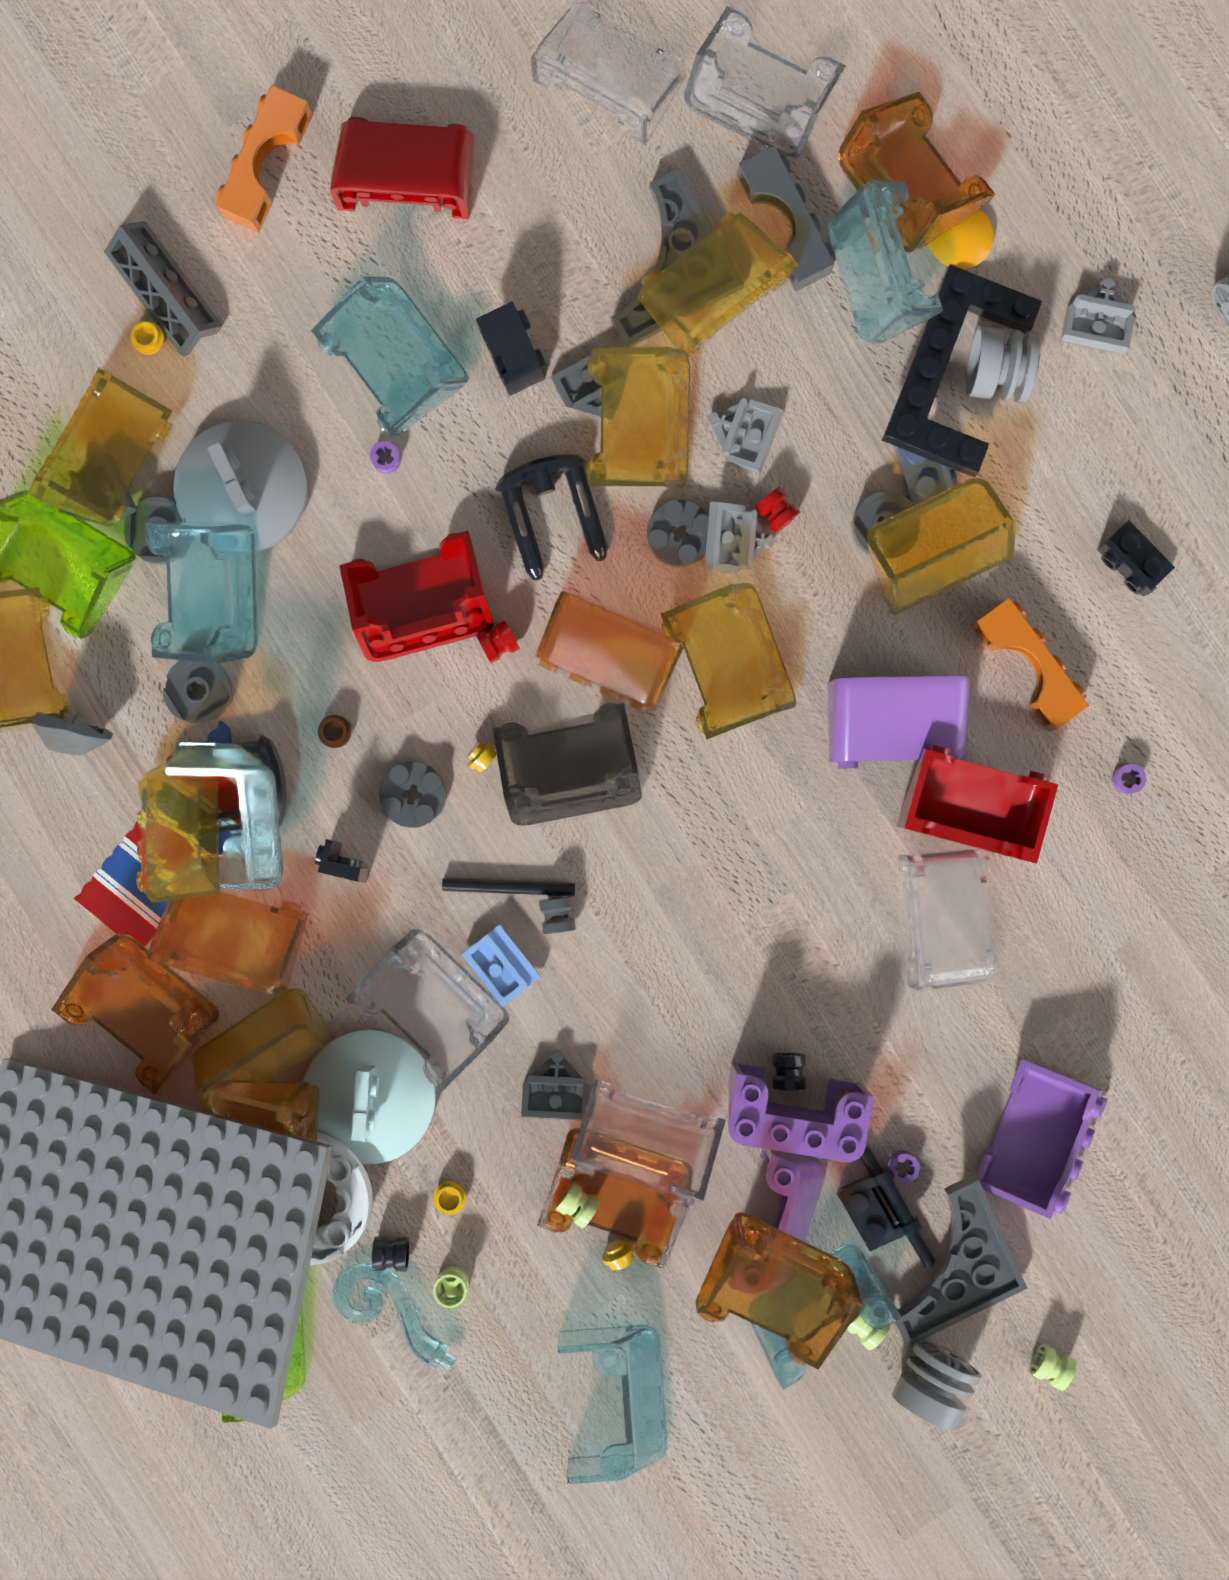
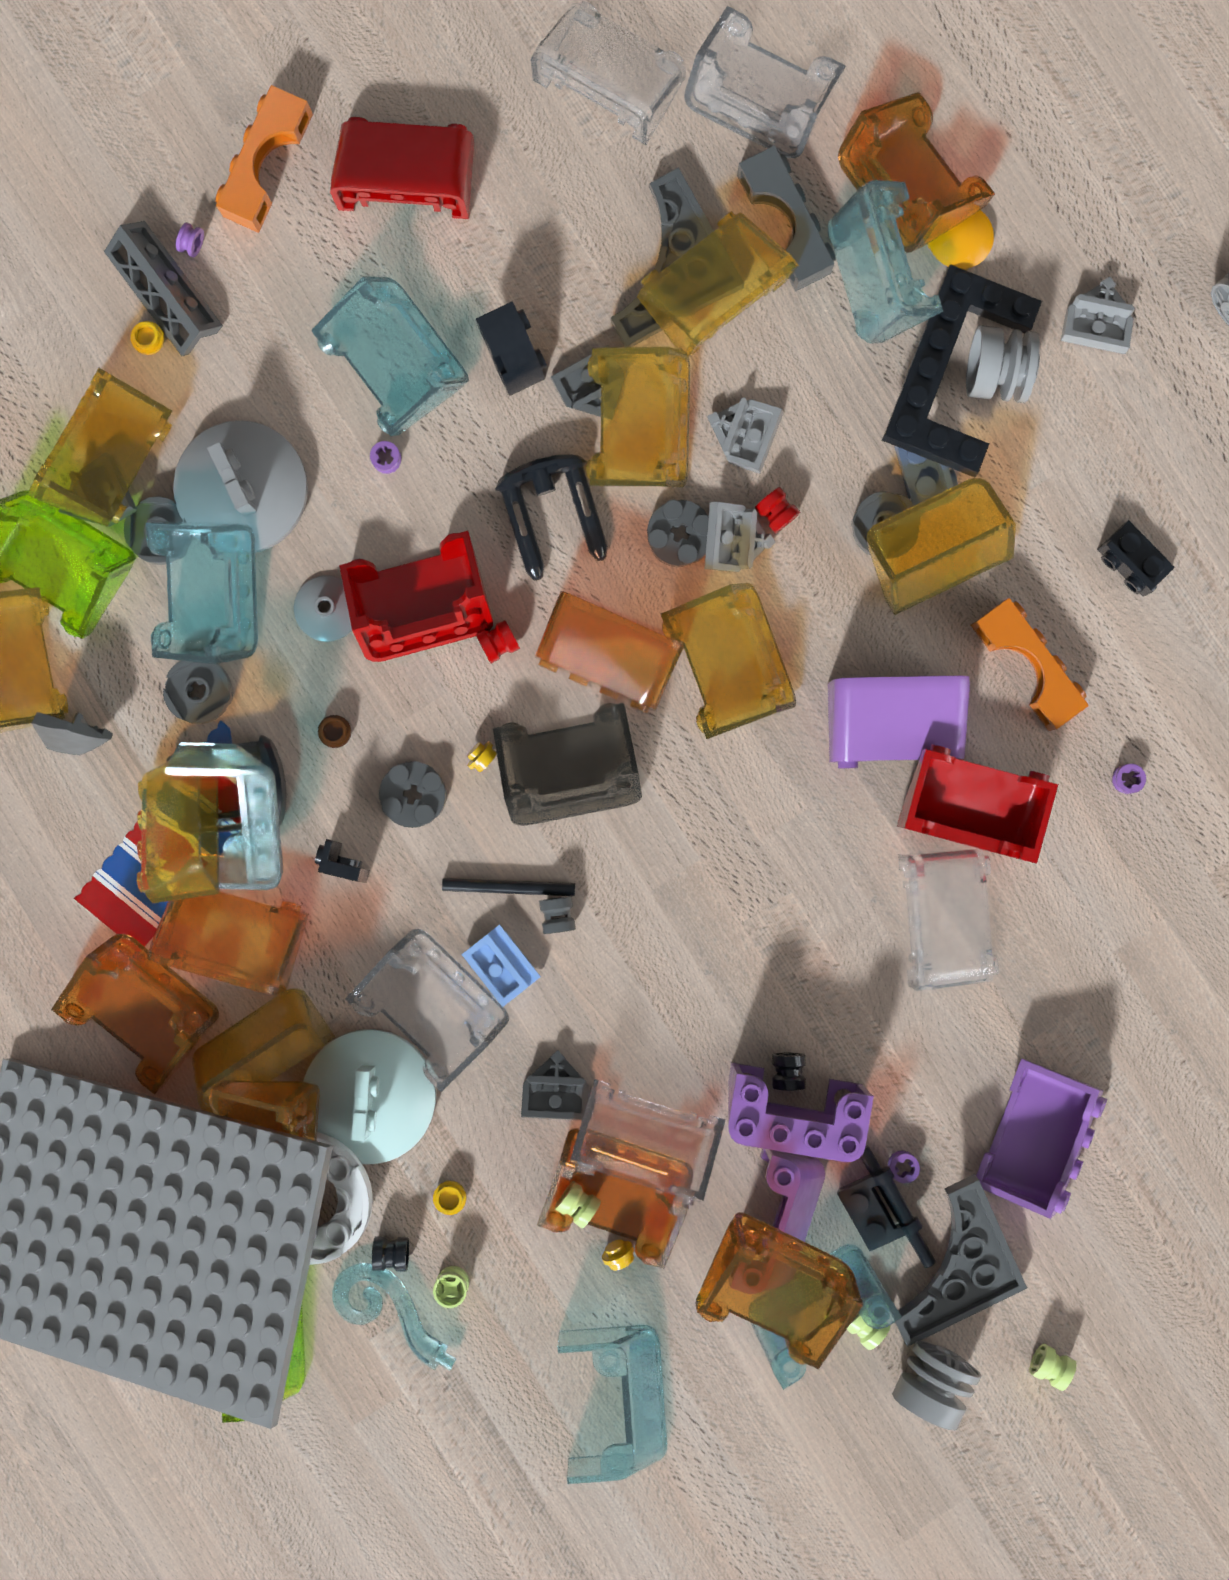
none -> medium lavender bush [176,222,204,257]
none -> light grey dish [294,575,352,642]

